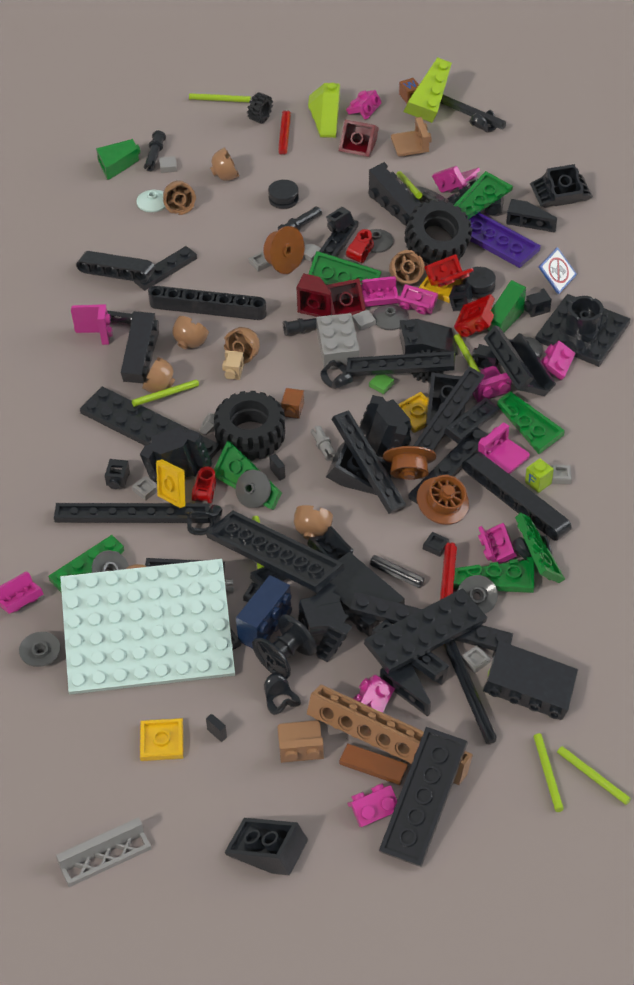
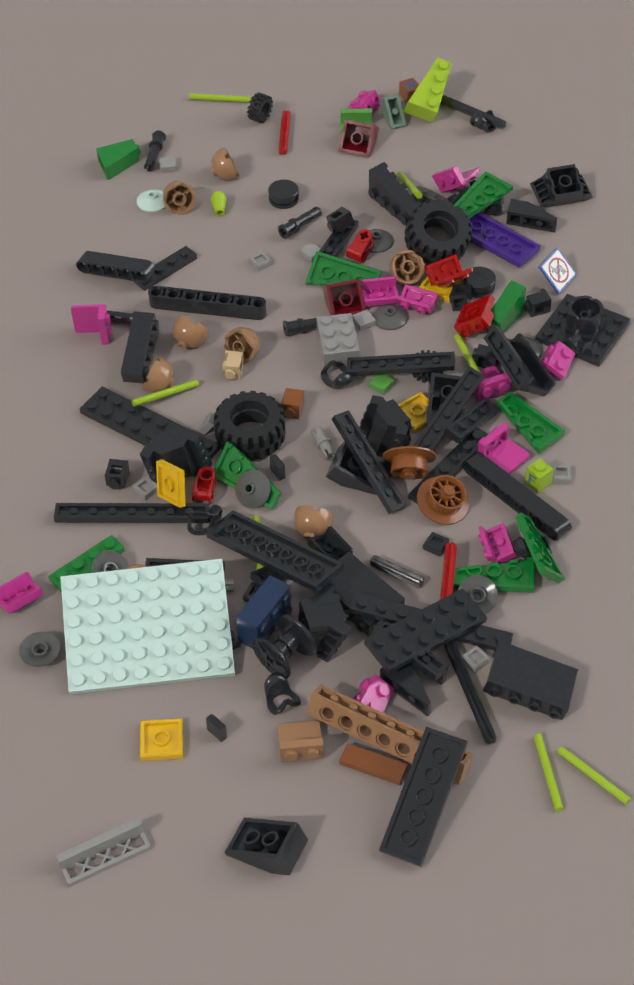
dark orange piece [263,226,305,274] -> none
dark red slope [296,273,331,317] -> none
lime wedge [308,83,340,138] -> none
dark pink bracket [347,783,397,827] -> none
medium nougat bracket [391,117,432,156] -> none
black slope [399,319,458,356] -> none
none -> lime cone [210,191,227,216]
none -> bright green panel [340,109,372,134]
none -> sand green slope [379,94,406,129]

